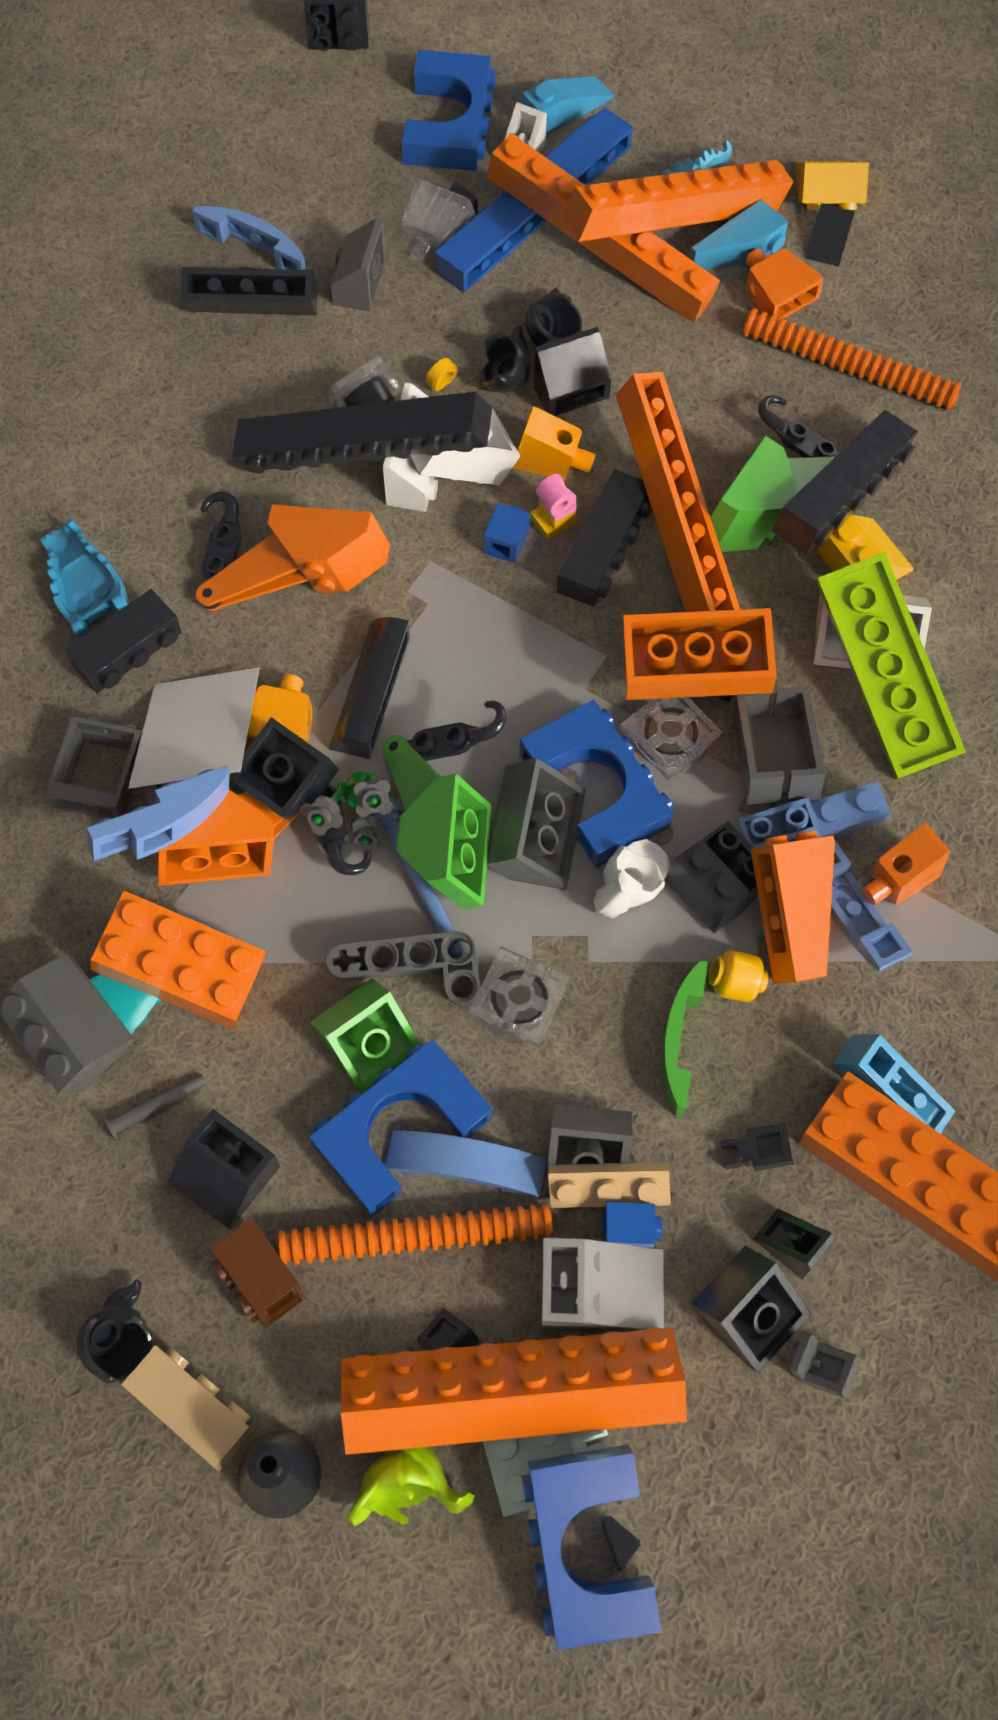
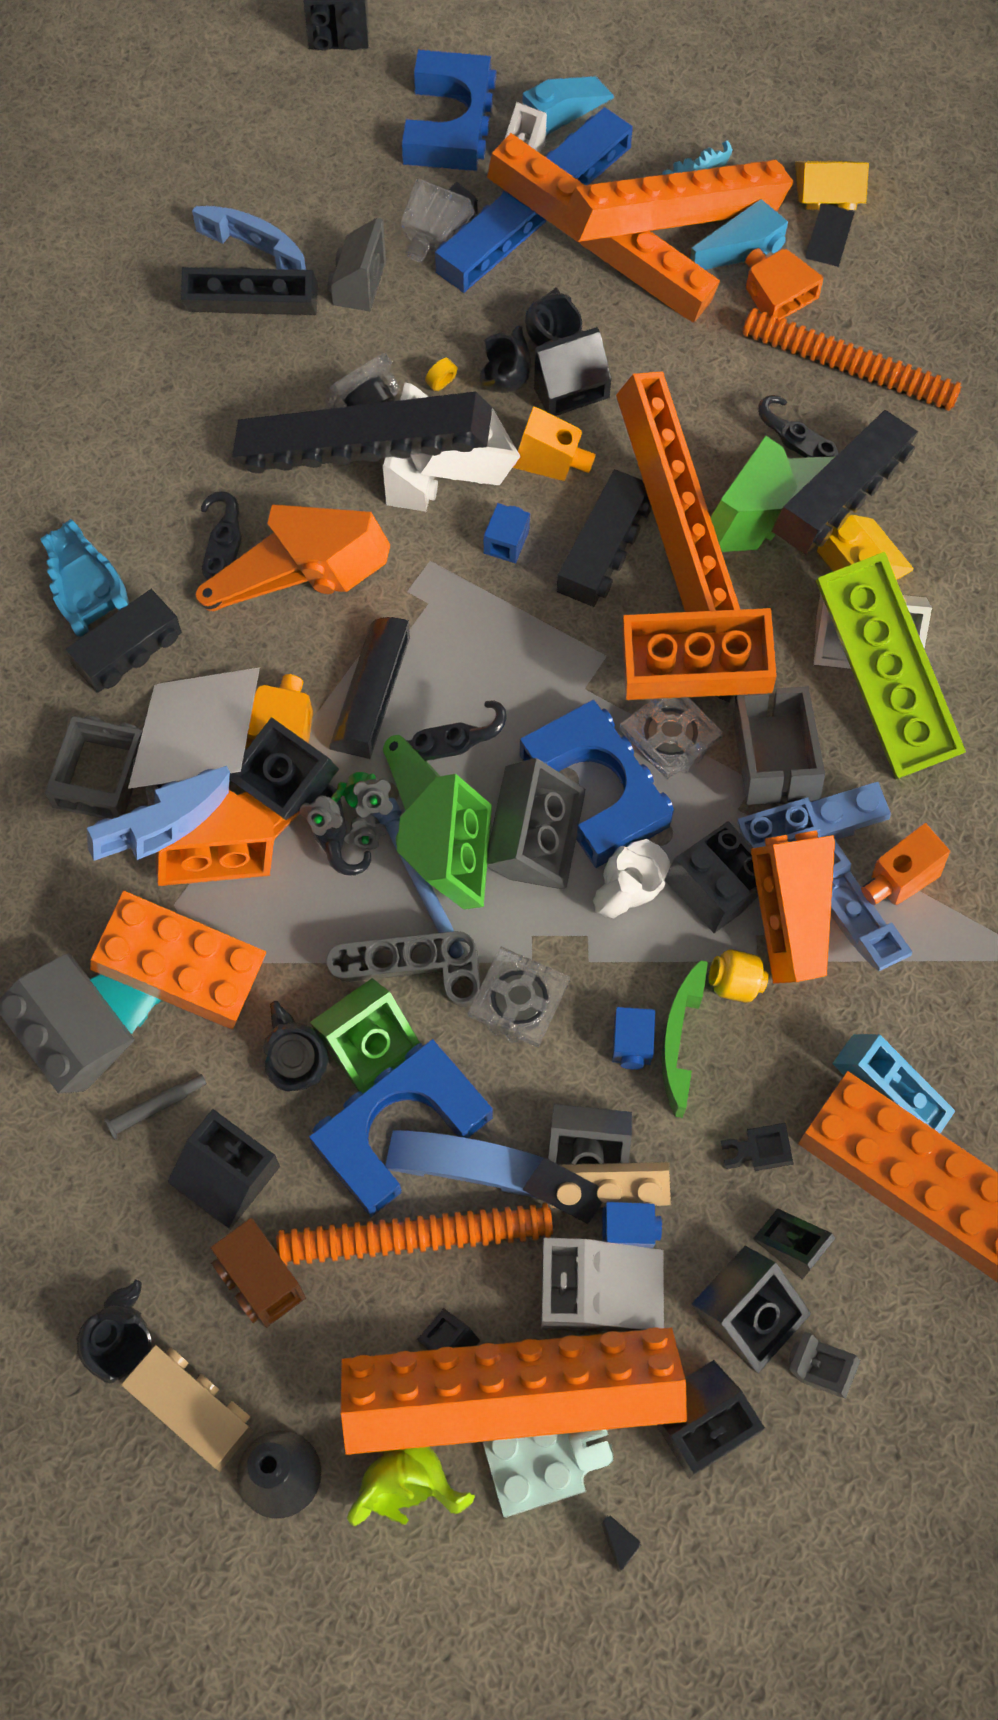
arch [521,1444,661,1650] -> none
bright pink leg [530,474,577,540] -> none
none -> black hair [263,1001,329,1092]
none -> black sticker [522,1157,603,1224]
none -> blue brick [612,1007,655,1070]
none -> black slope [657,1360,766,1479]

